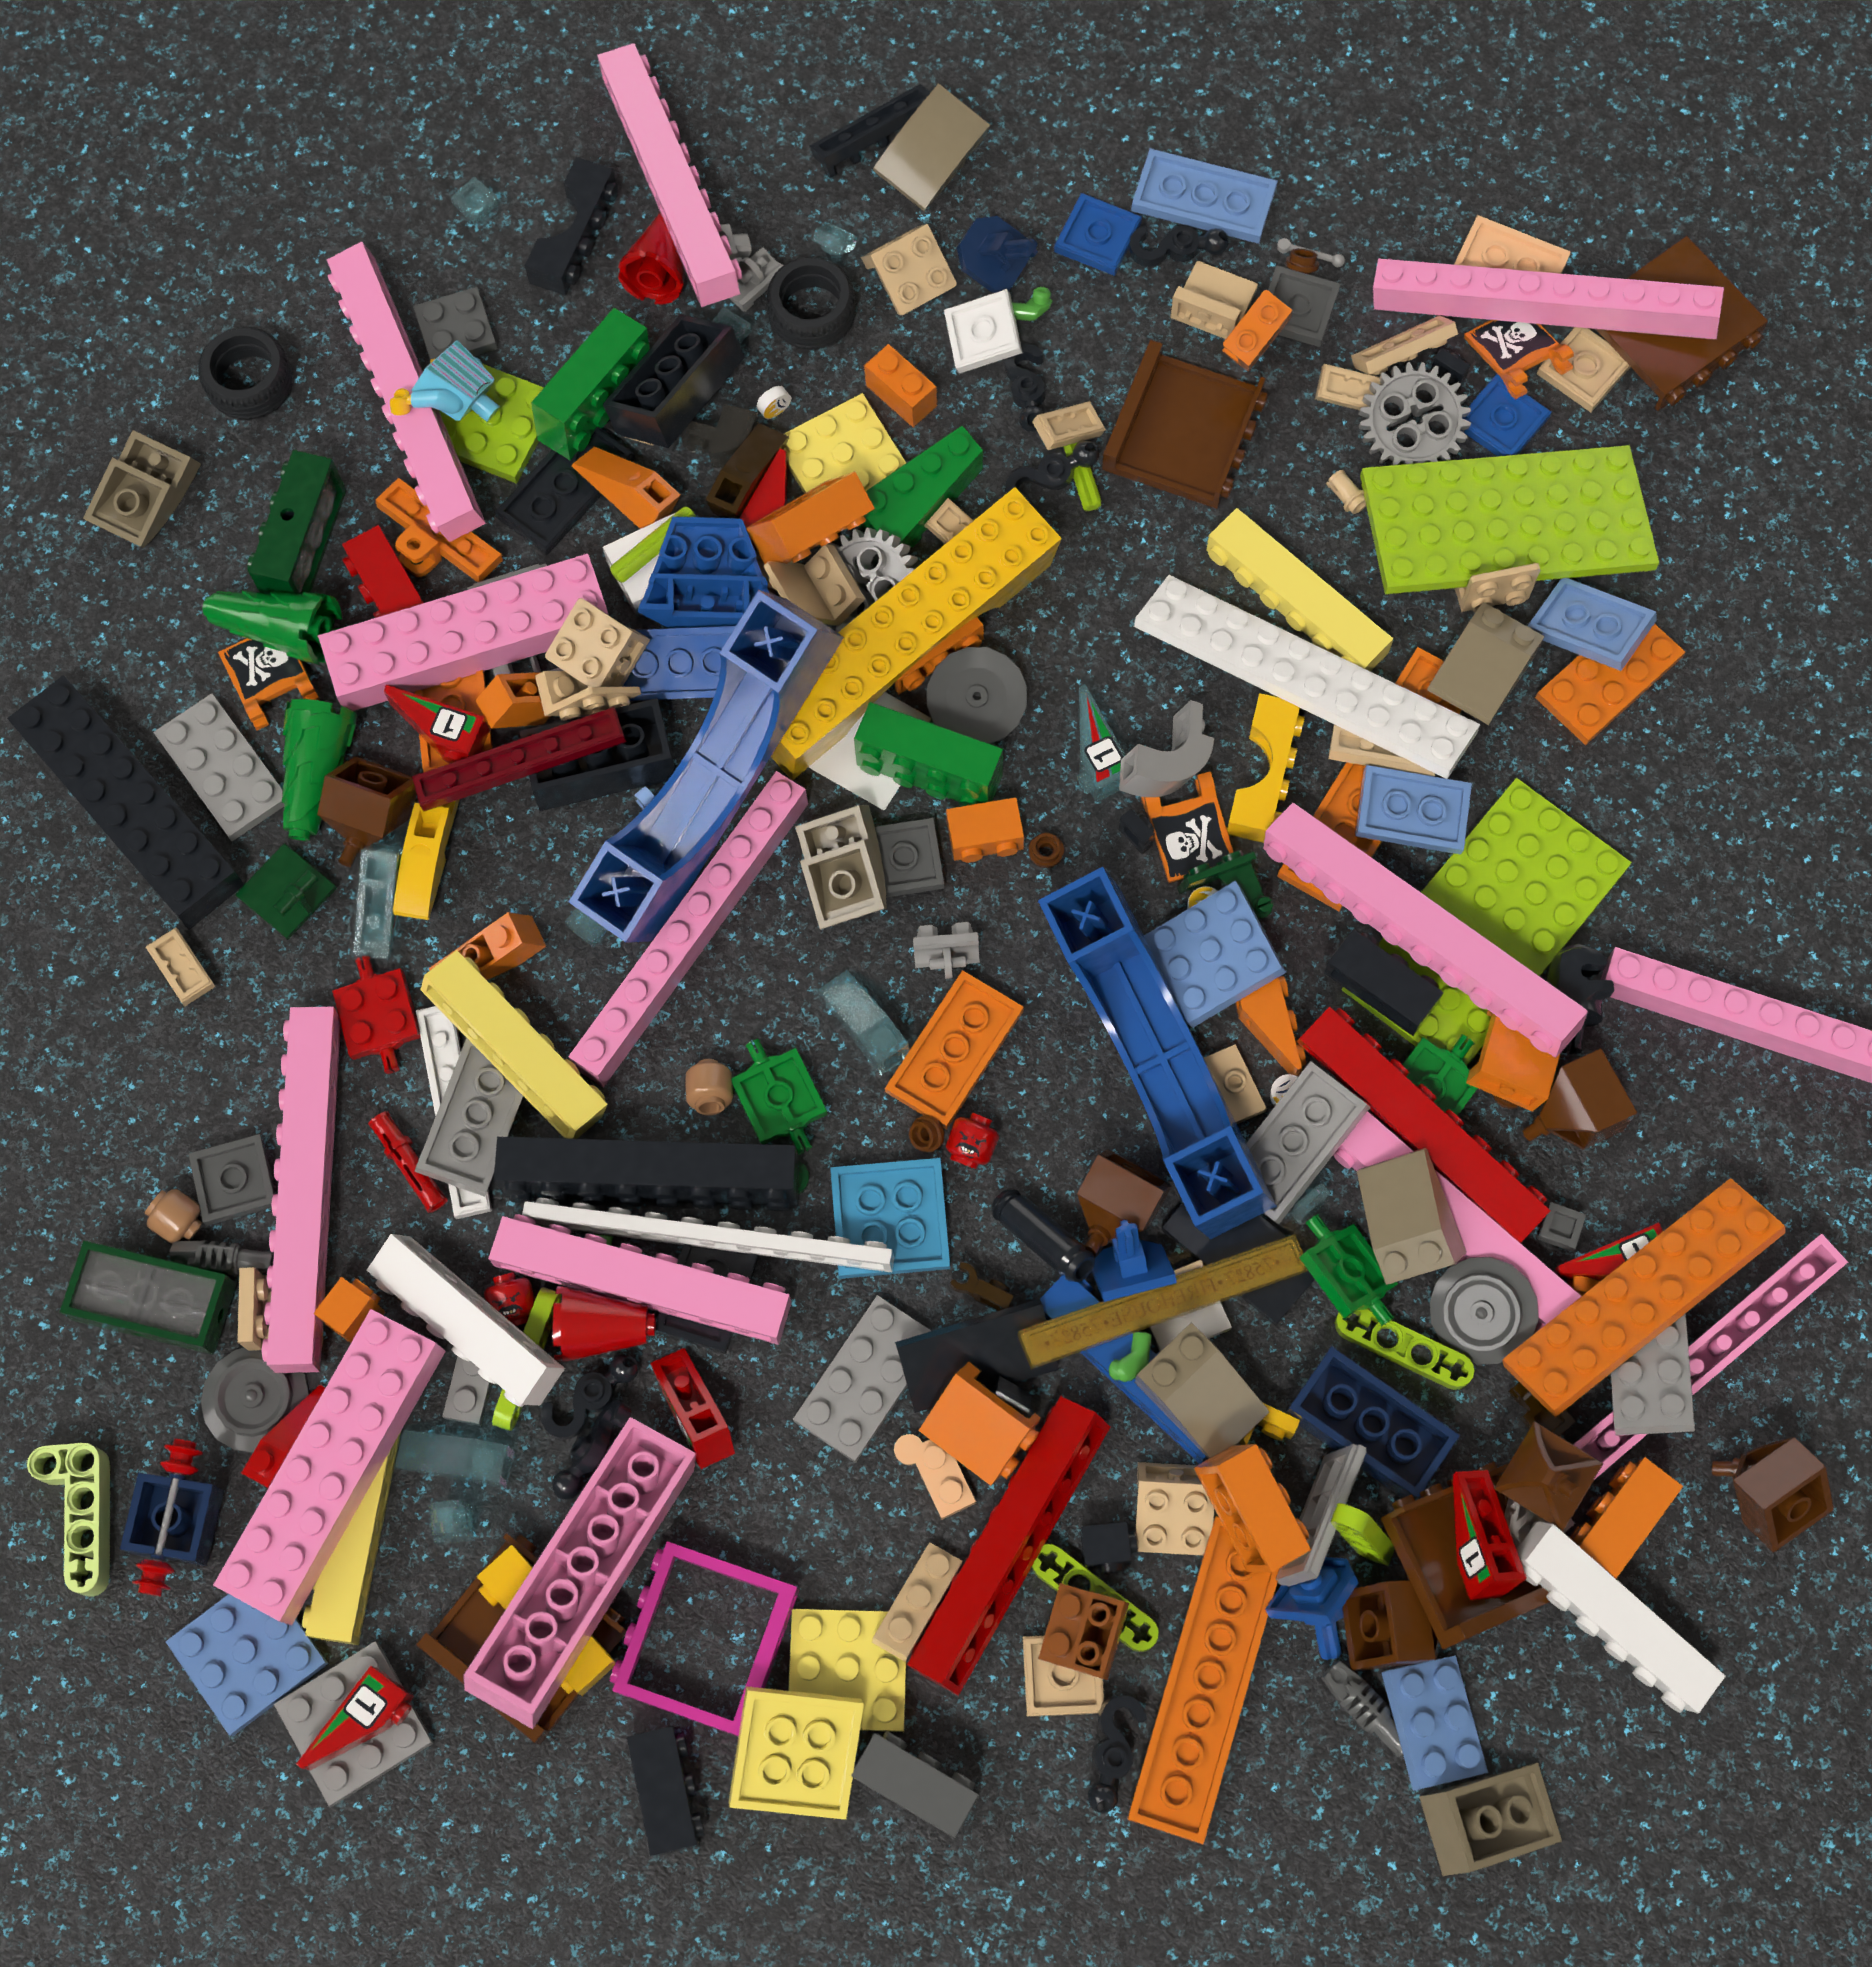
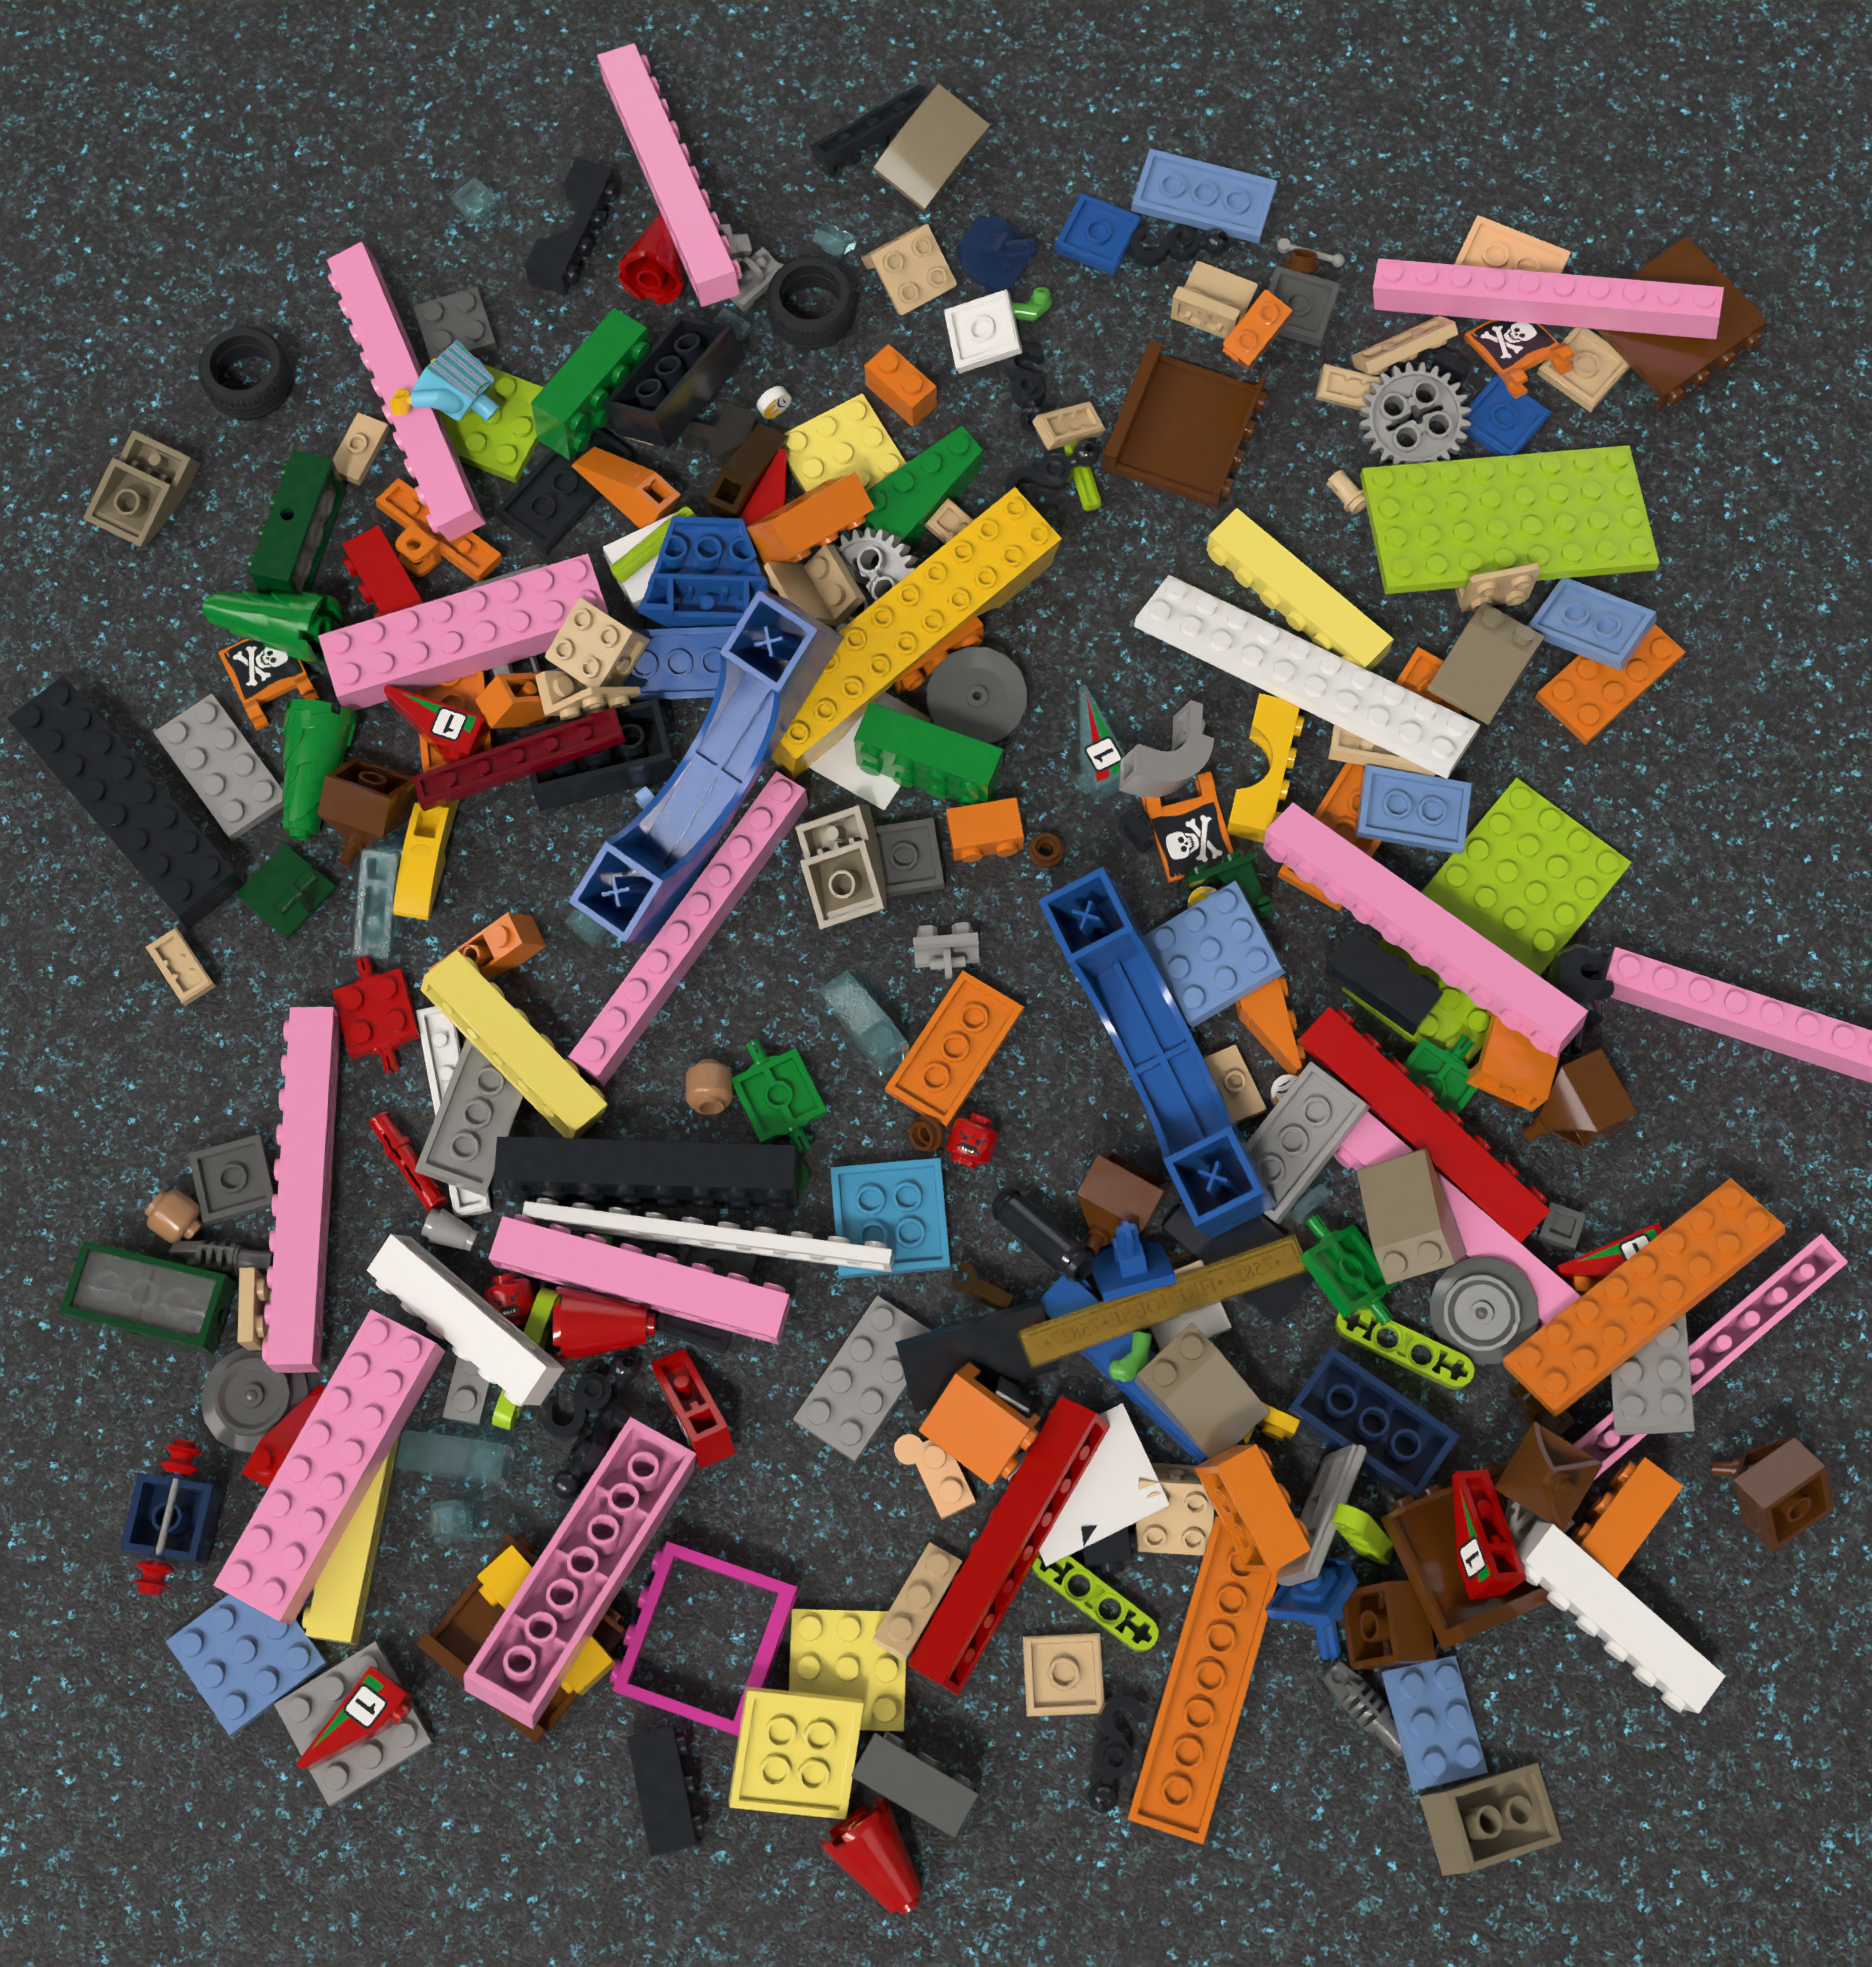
yellowish green beam [27,1443,110,1597] -> none
orange brick [313,1277,386,1343] -> none
dark orange brick [1038,1583,1130,1680] -> none
none -> tan plate [333,413,390,486]
none -> light grey cone [421,1208,479,1251]
none -> red cone [820,1797,922,1915]
none -> white piece [1008,1403,1170,1567]

